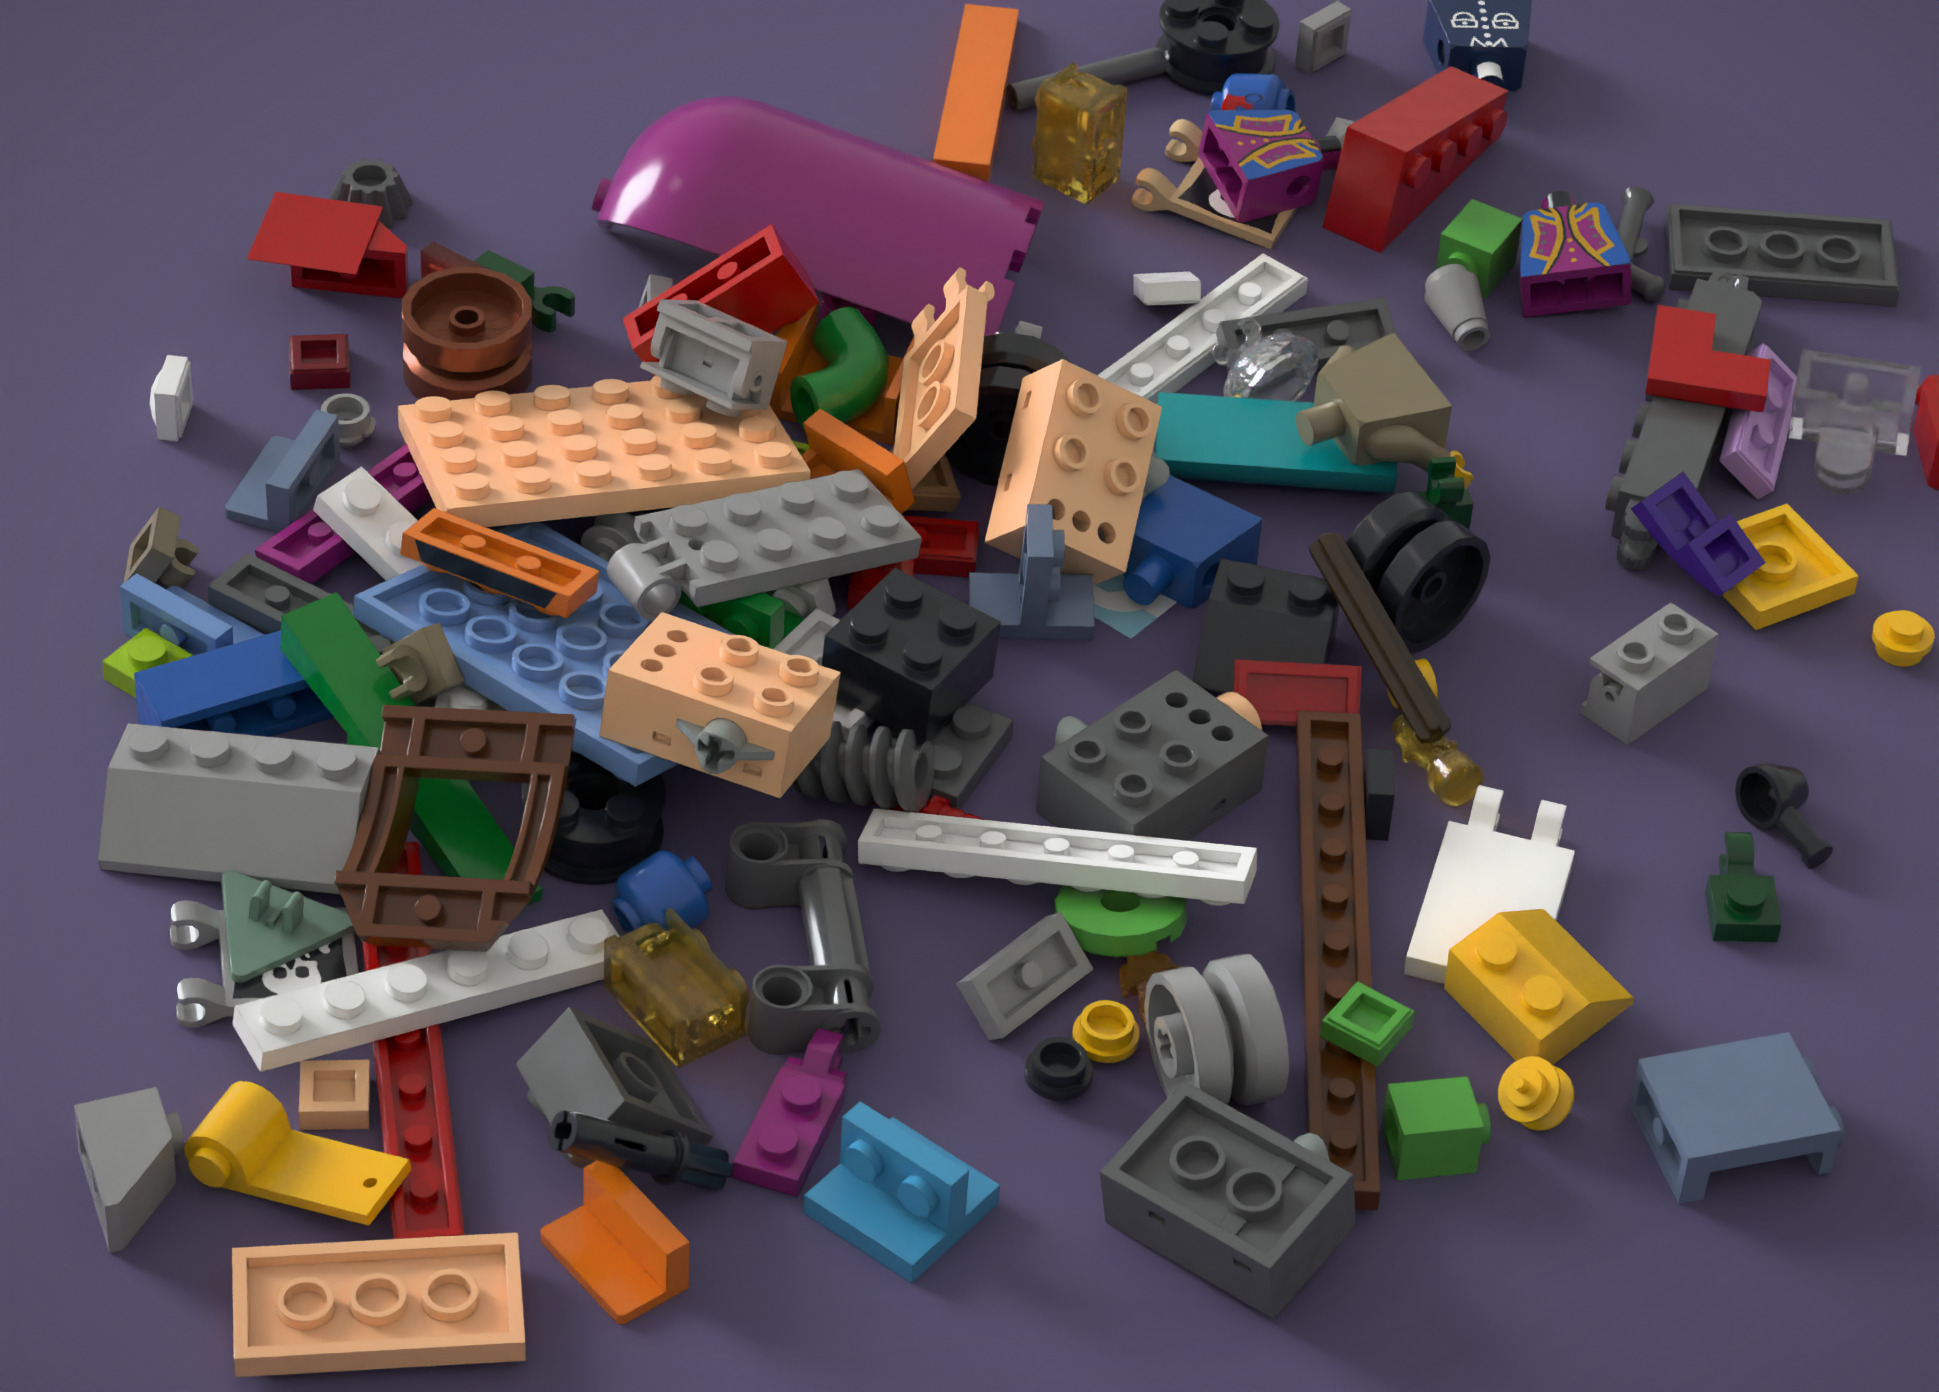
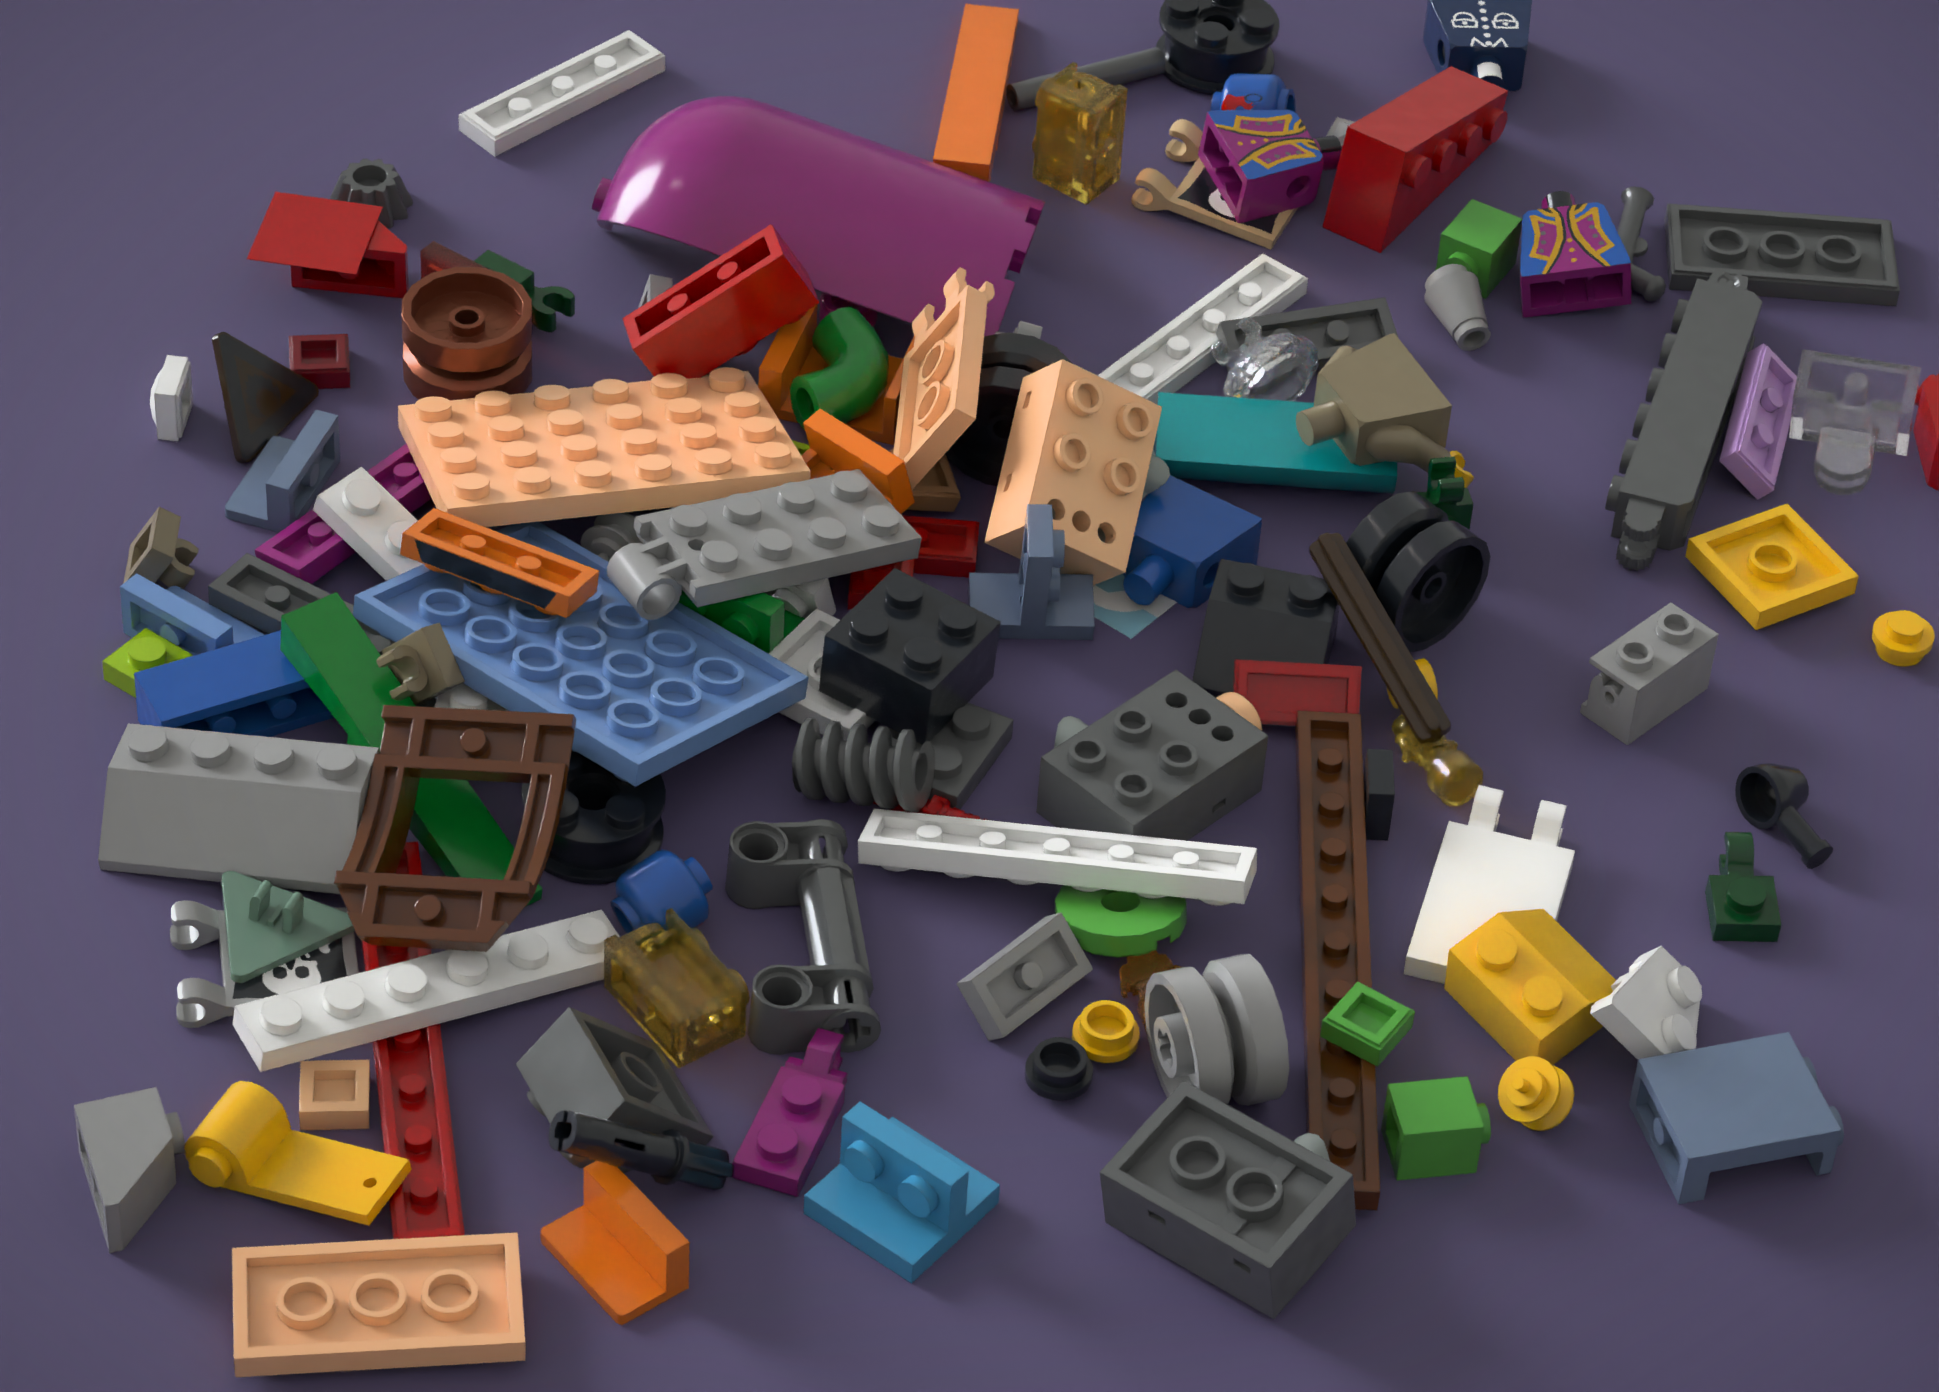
light grey plate [321,393,376,448] -> none
light nougat piece [599,612,841,798] -> none
light grey hinge [640,299,788,417] -> none
white tile [1133,272,1201,306] -> none
light grey tile [1295,1,1351,74] -> none
dark purple slope [1630,471,1766,597] -> none
red tile [1645,305,1771,412] -> none
none -> black piece [212,332,319,464]
none -> white tile [459,30,665,157]
none -> white wing [1590,946,1702,1059]

